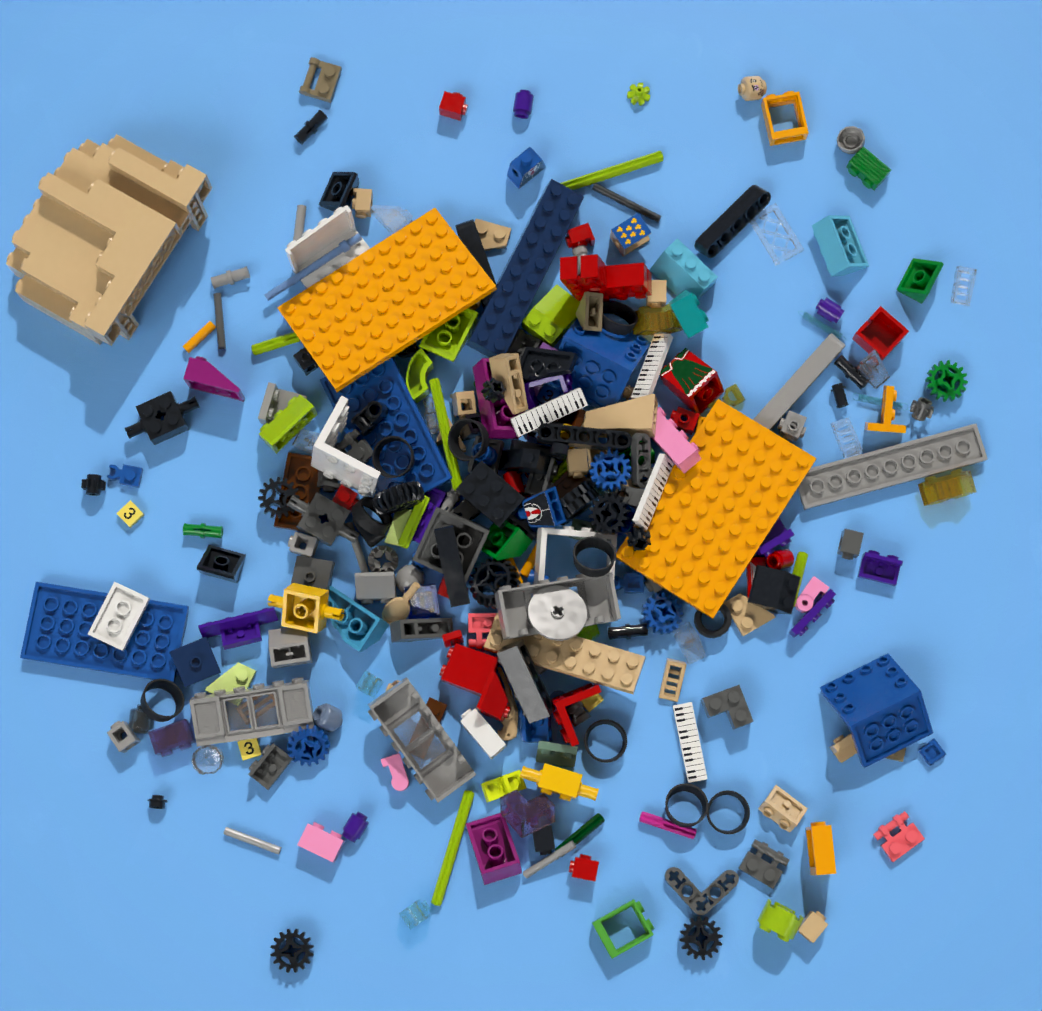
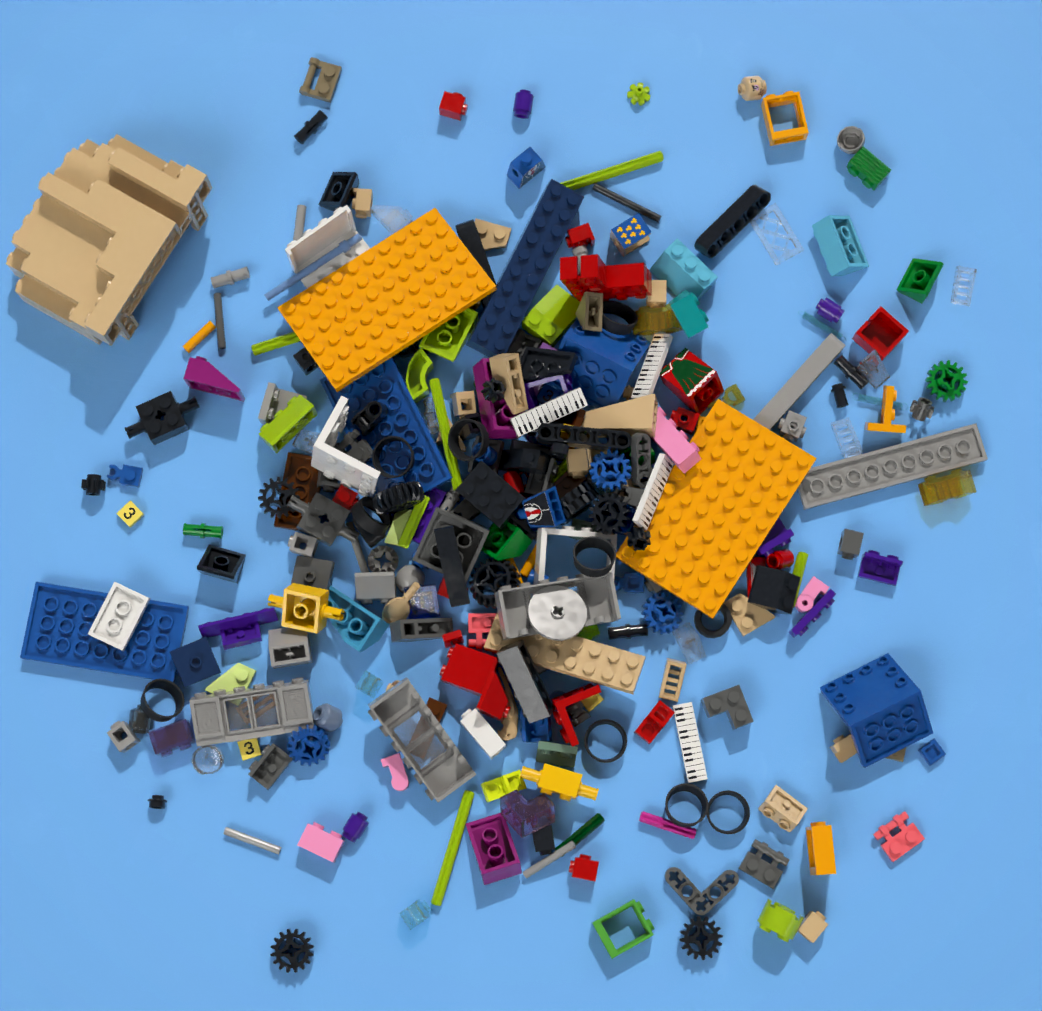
none -> red slope [634,700,675,744]

